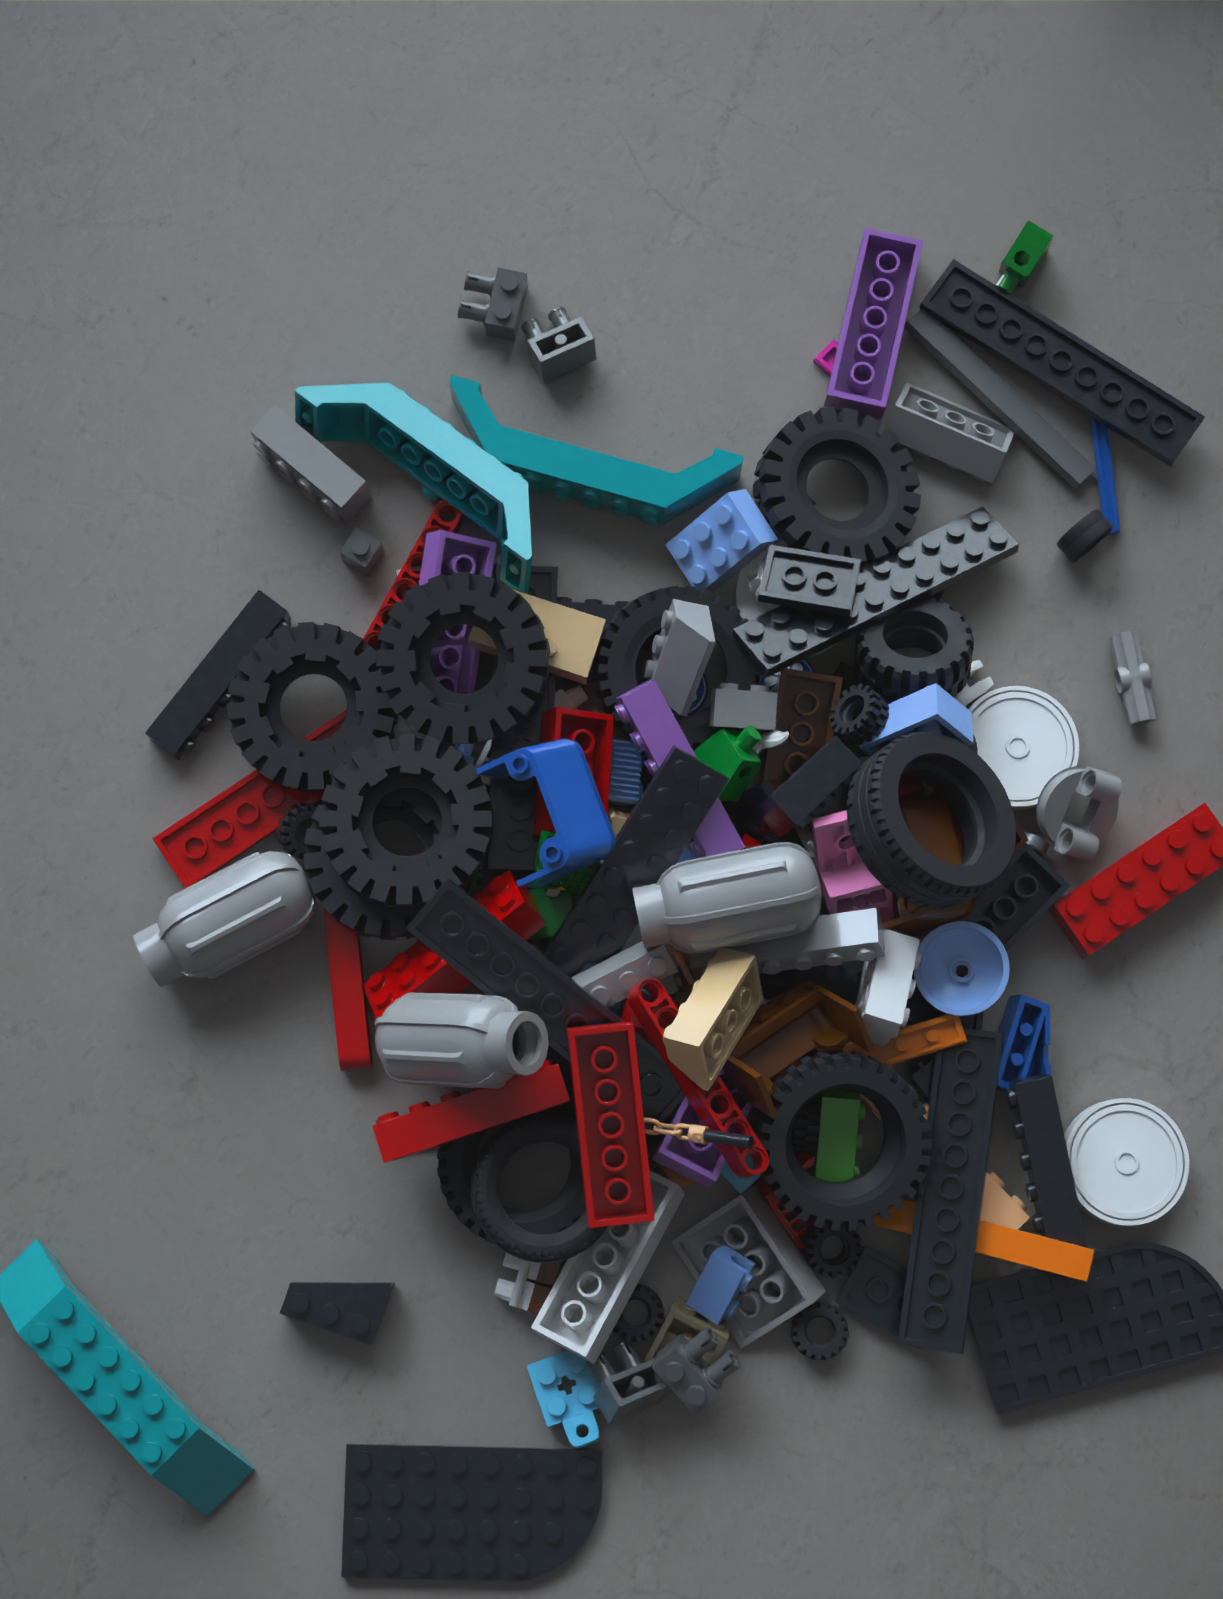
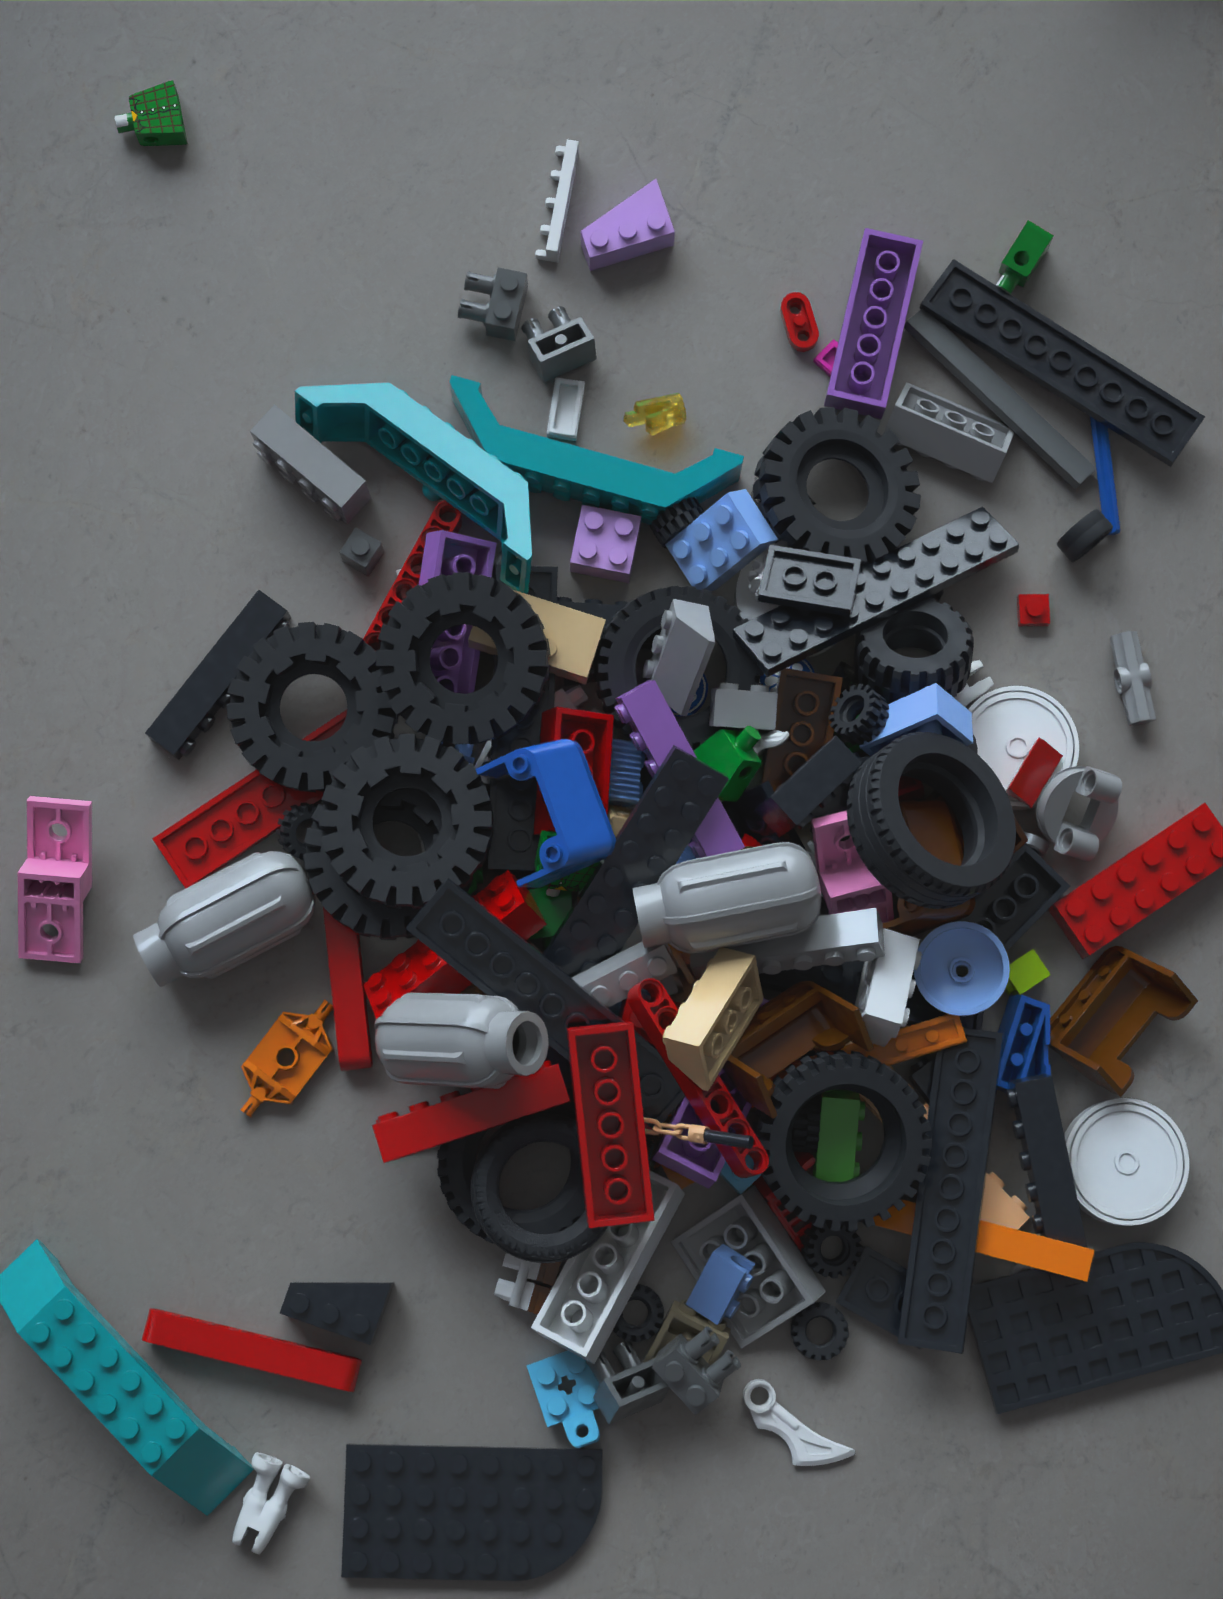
none -> bright pink bracket [17,796,92,963]
none -> green torso [115,80,188,146]
none -> red beam [141,1308,362,1392]
none -> white piece [232,1452,310,1555]
none -> orange plate [240,999,334,1118]
none -> white hinge [535,139,579,263]
none -> white tile [547,377,585,441]
none -> lavender brick [570,505,642,583]
none -> lavender wedge [581,179,675,271]
none -> clear yellow rock [623,392,686,436]
none -> black tyre [650,497,704,548]
none -> white piece [743,1379,855,1466]
none -> red plate [780,292,819,352]
none -> lime brick [1005,949,1051,995]
none -> red slope [1006,737,1063,808]
none -> red plate [1017,594,1050,627]
none -> reddish brown windscreen [1048,946,1198,1098]

